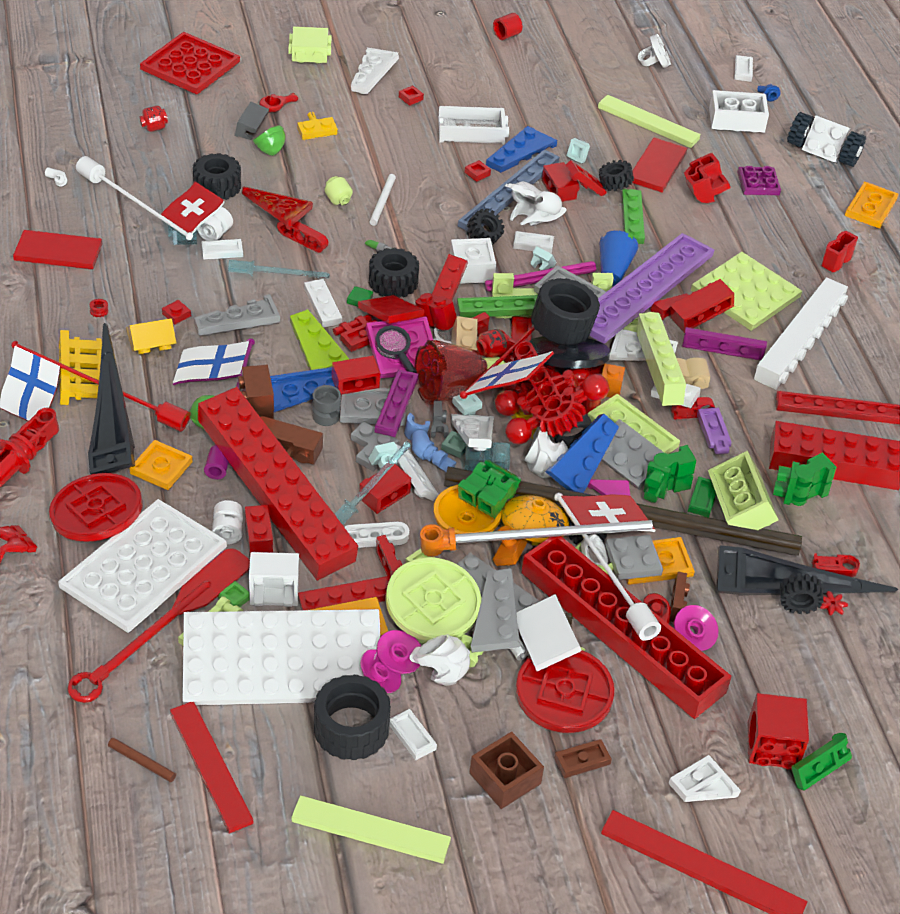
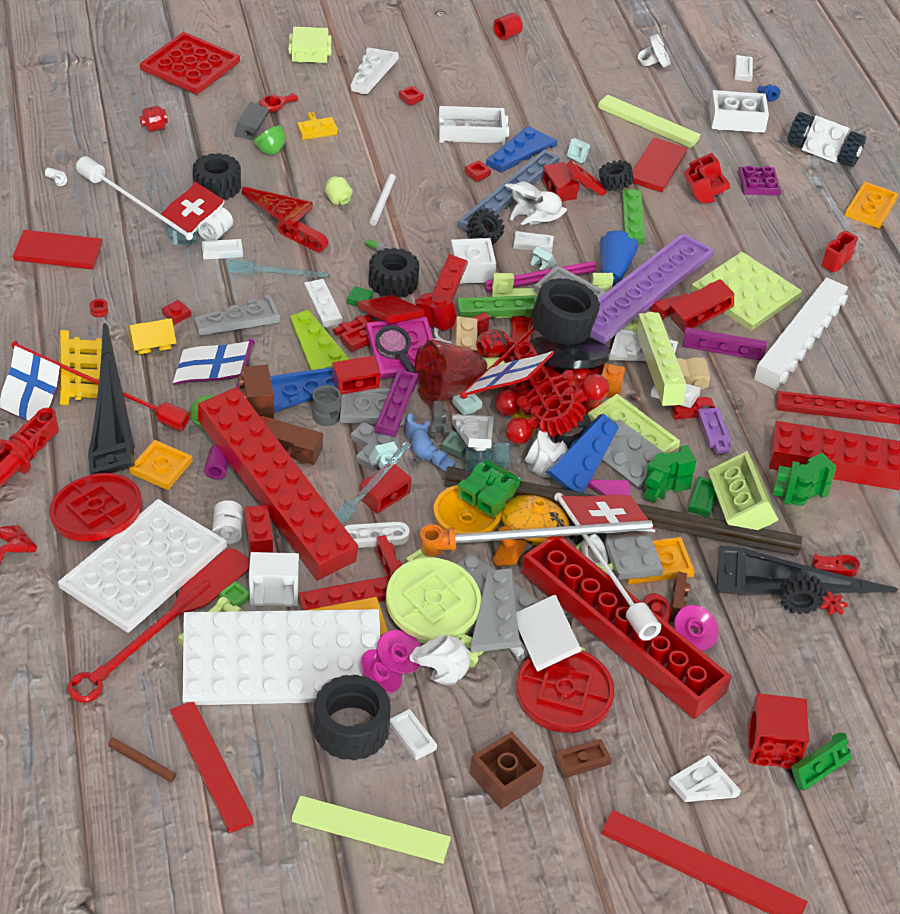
white plate [394,444,439,501] -> none

